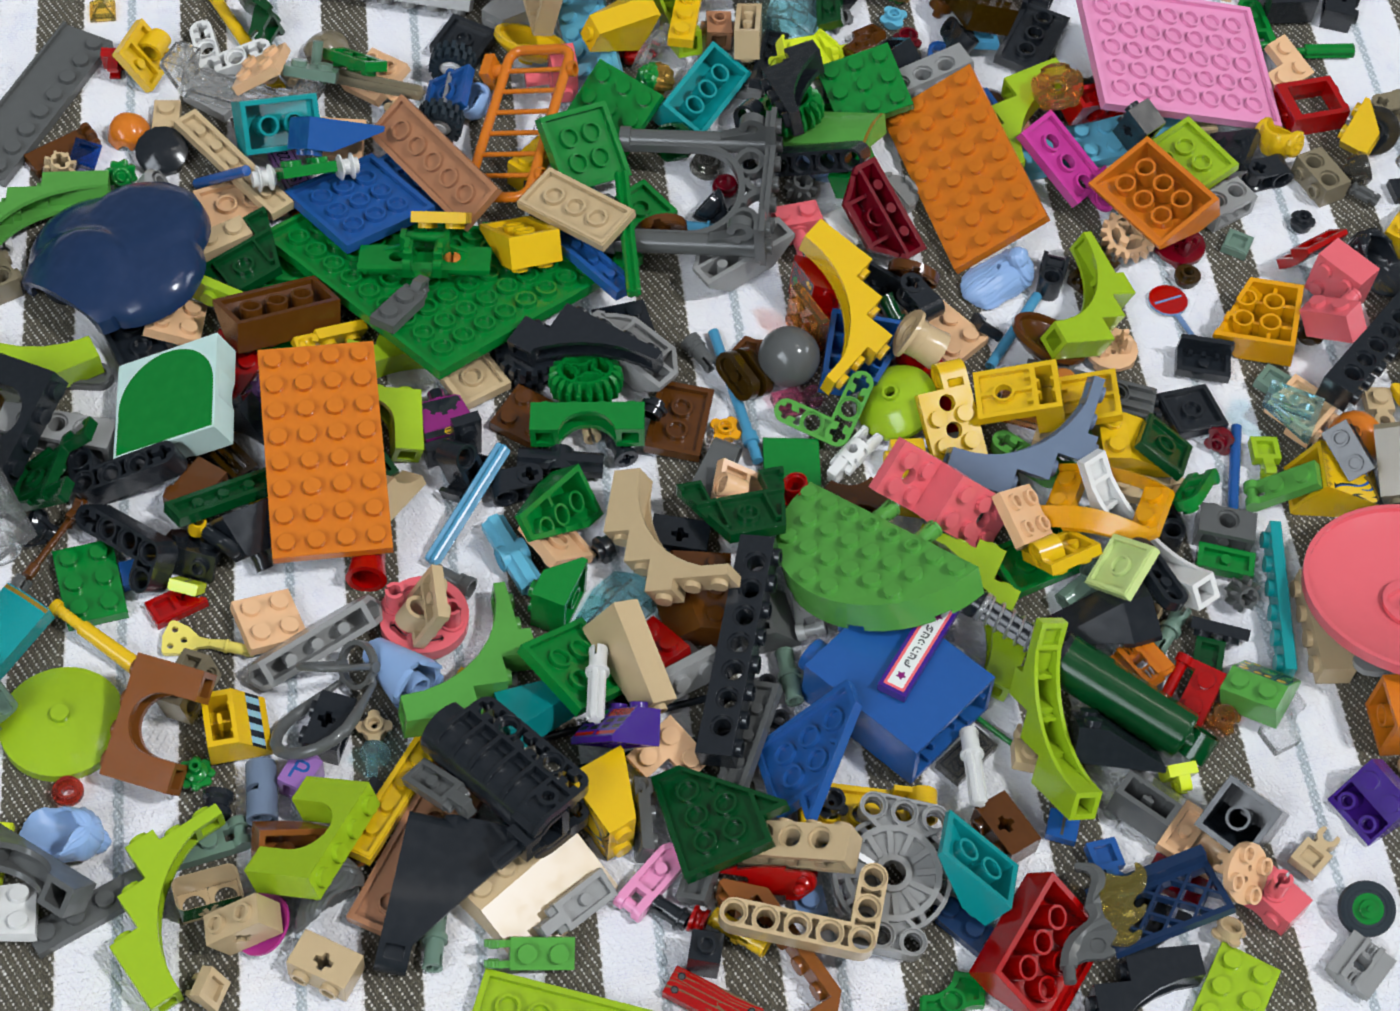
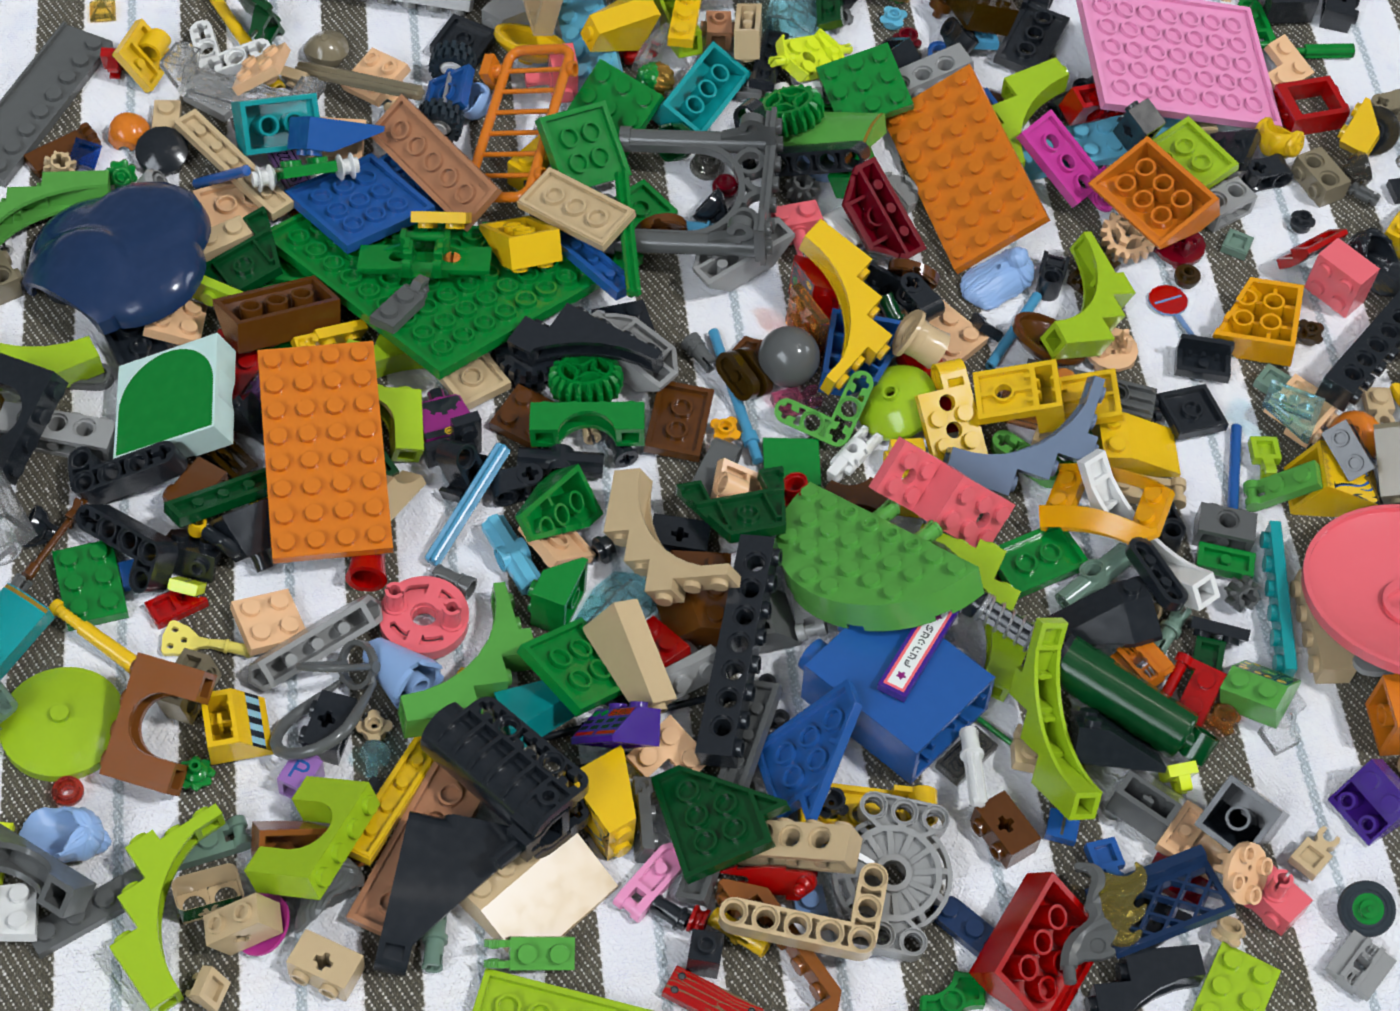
dark green wing [5,416,98,515] -> none
black wheel [201,786,234,821] -> none
sand blue pin [245,757,278,826] -> none
sand green plate [283,40,340,84] -> none
green plate [323,47,387,76] -> none
tan plate [395,564,451,649] -> none
dark grey hinge [401,758,477,819] -> none
light grey hinge [533,868,618,938] -> none
white axle [585,643,610,724] -> none
black plate [641,397,668,422] -> none
black arch [760,39,825,137] -> none
sand green pin [774,646,804,707] -> none
reddish brown tile [843,24,886,57] -> none
teal slope [937,810,1019,926] -> none
light nougat plate [991,483,1053,551] -> none
yellow plate [1021,531,1103,576] -> none
clear orange plate [1031,63,1084,111] -> none
yellowish green plate [1084,533,1160,602] -> none
dark green tile [1134,413,1193,481] -> none
green plate [1173,468,1220,514] -> none
dark red plate [1204,427,1235,456] -> none
coral brick [1299,287,1367,343] -> none

